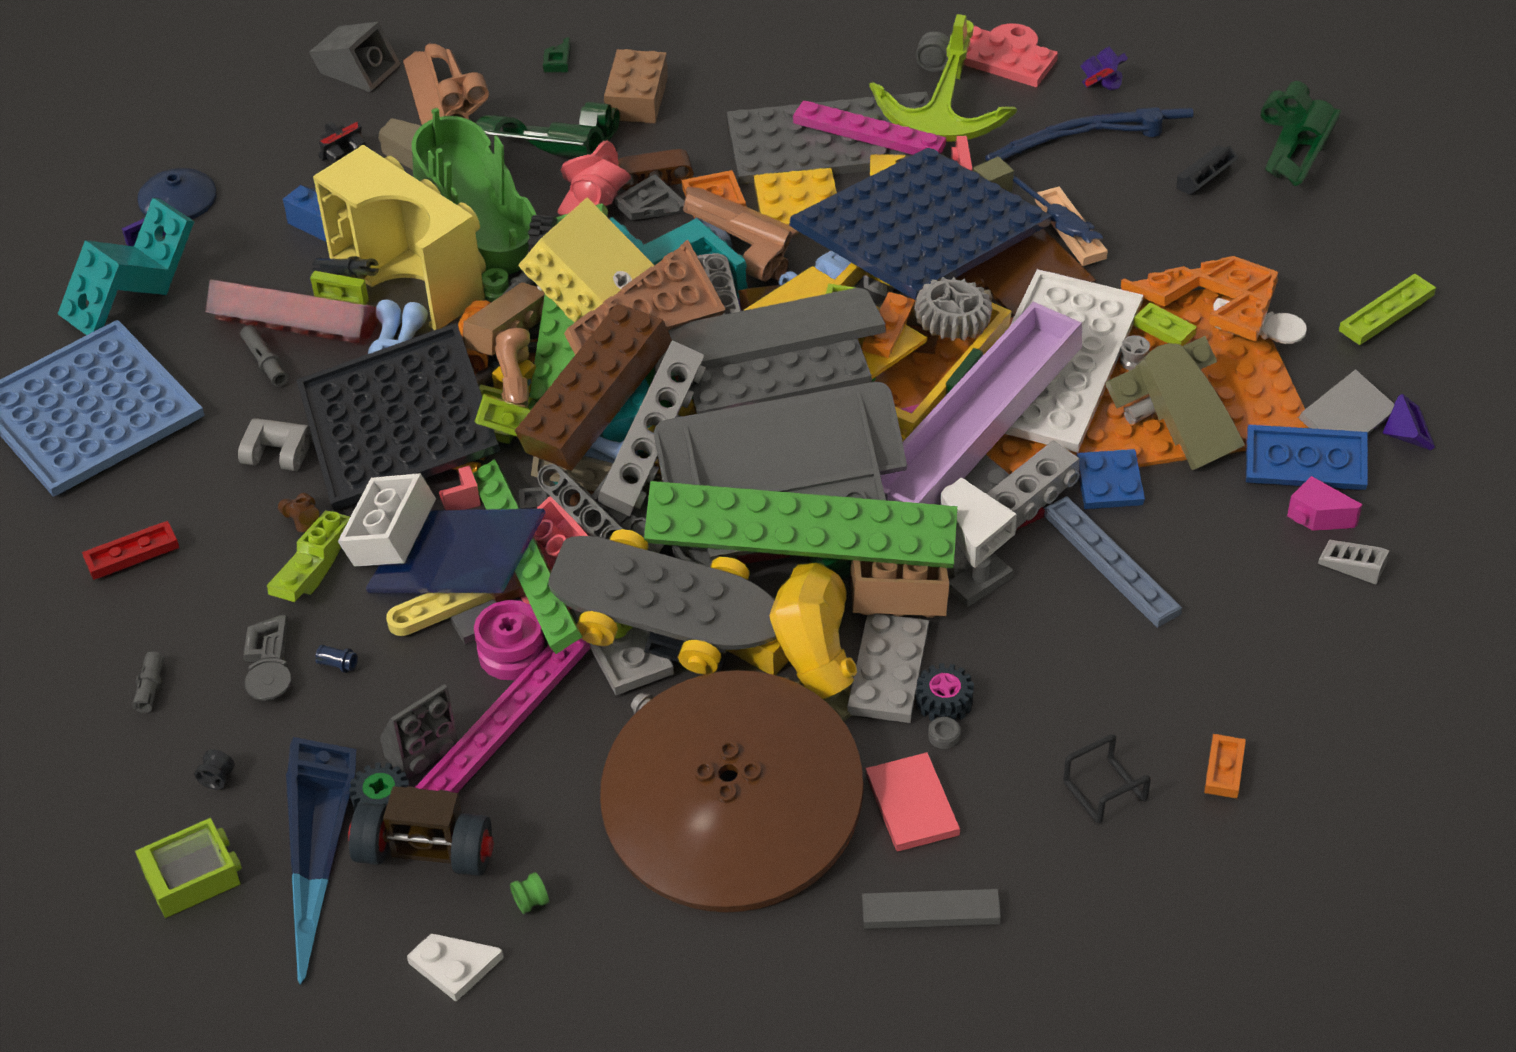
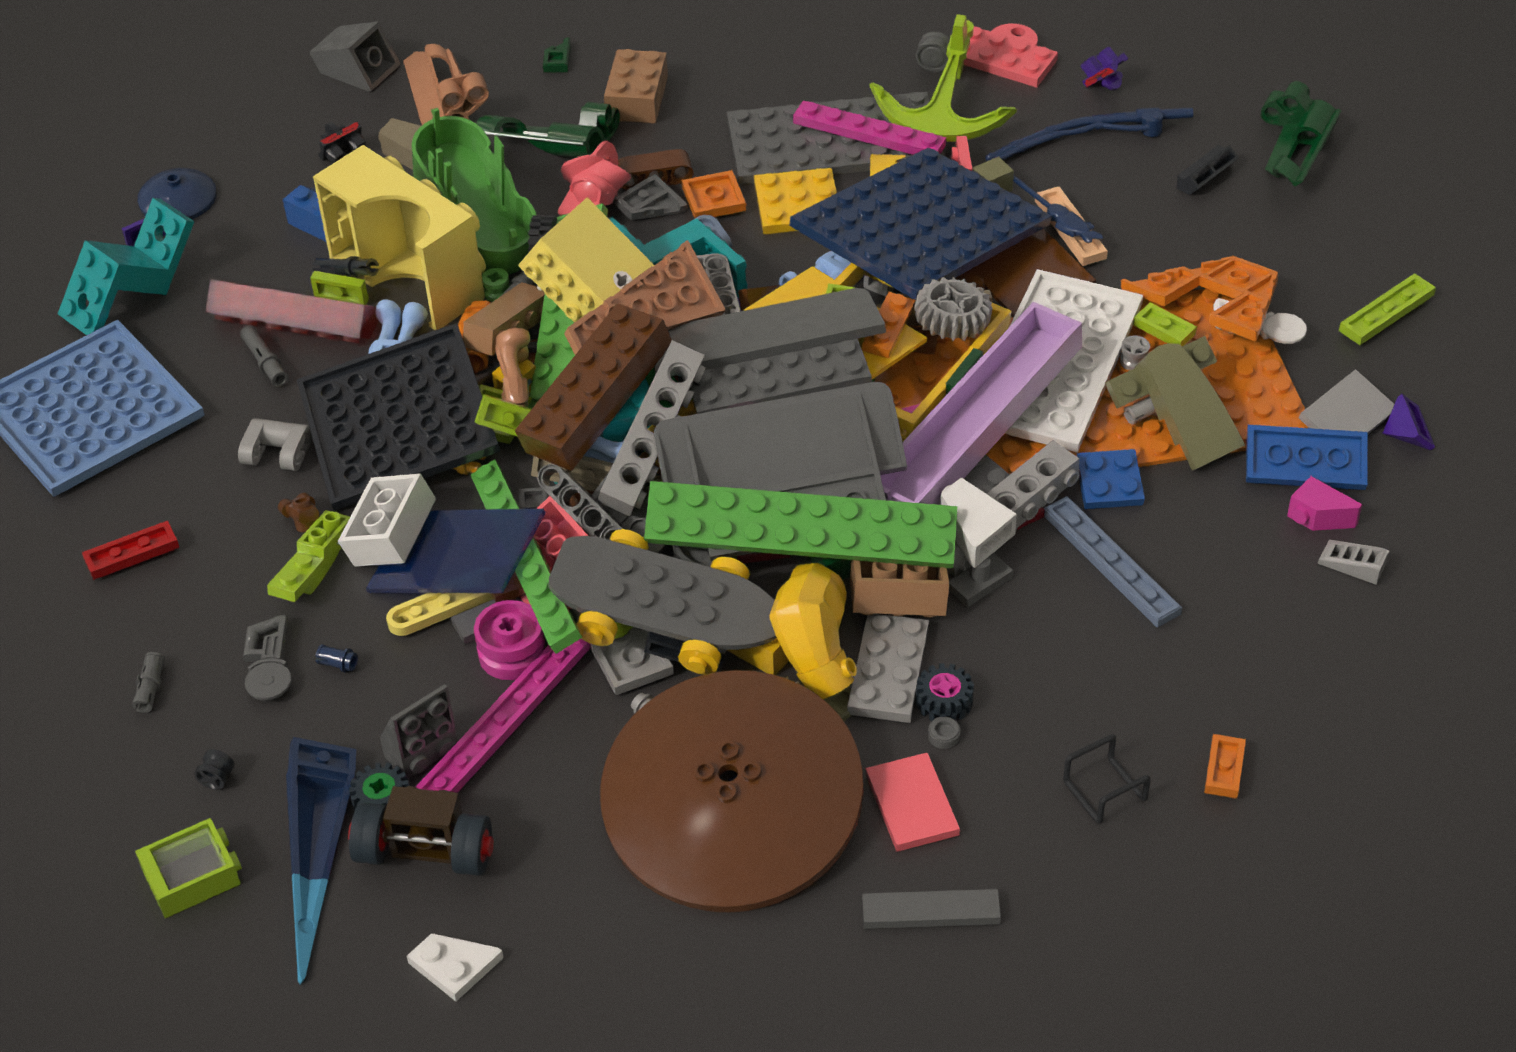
coral panel [439,466,481,515] -> none
bright green wheel [510,872,549,914] -> none
nougat panel [684,187,799,282] -> none

